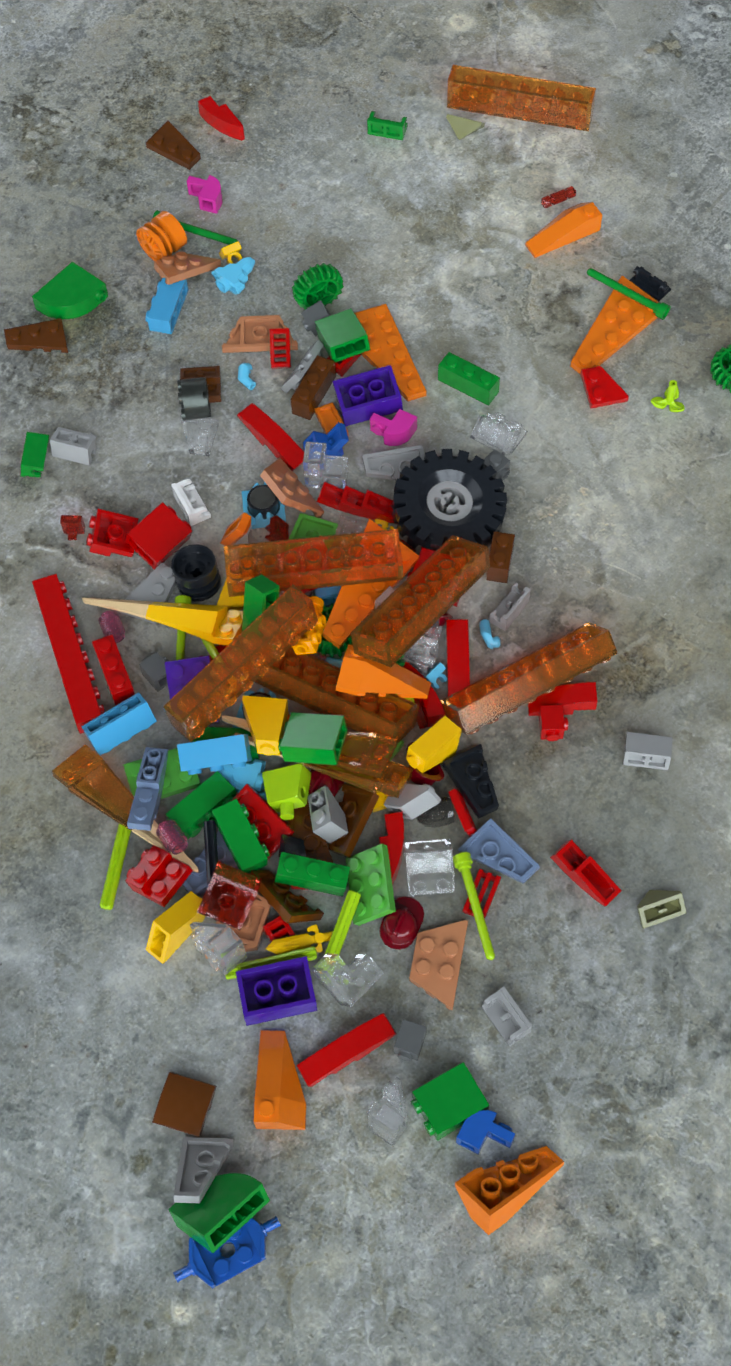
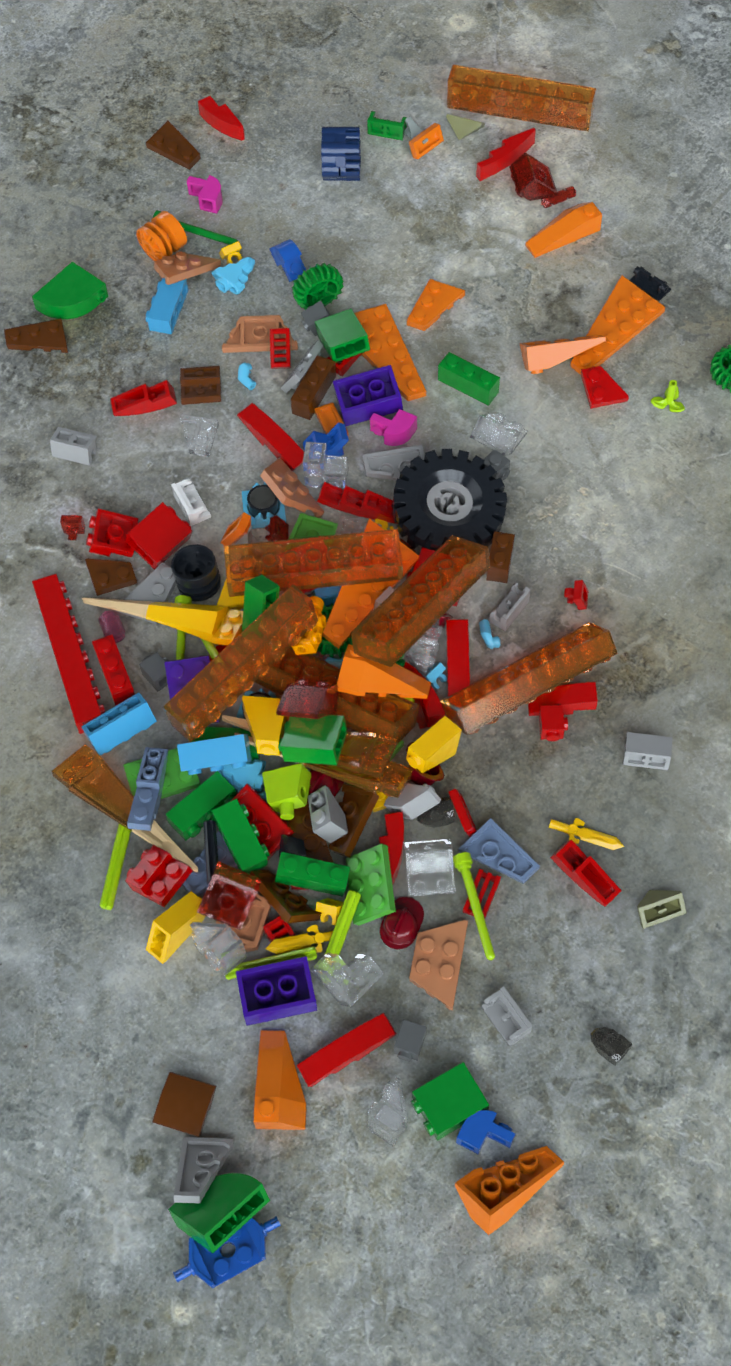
green hinge [21,432,49,477] -> none
clear pink brick [156,820,188,855] -> none
pearl dark grey brick [177,377,211,421] -> none
black wing [442,744,499,819] -> none
green piece [587,268,671,320] -> none
none -> reddish brown wing [85,558,137,596]
none -> red slope [110,380,177,416]
none -> blue brick [269,239,306,282]
none -> clear red slope [276,678,338,719]
none -> yellow tile [315,898,344,925]
none -> dark blue piece [321,126,361,181]
none -> orange piece [404,116,444,159]
none -> orange wing [407,279,465,331]
none -> red slope [476,127,536,181]
none -> clear red slope [509,152,558,201]
none -> wedge [520,335,606,374]
none -> yellow sword [549,818,625,850]
none -> red tile [564,580,589,610]
none -> clear smoke rock [591,1027,633,1066]

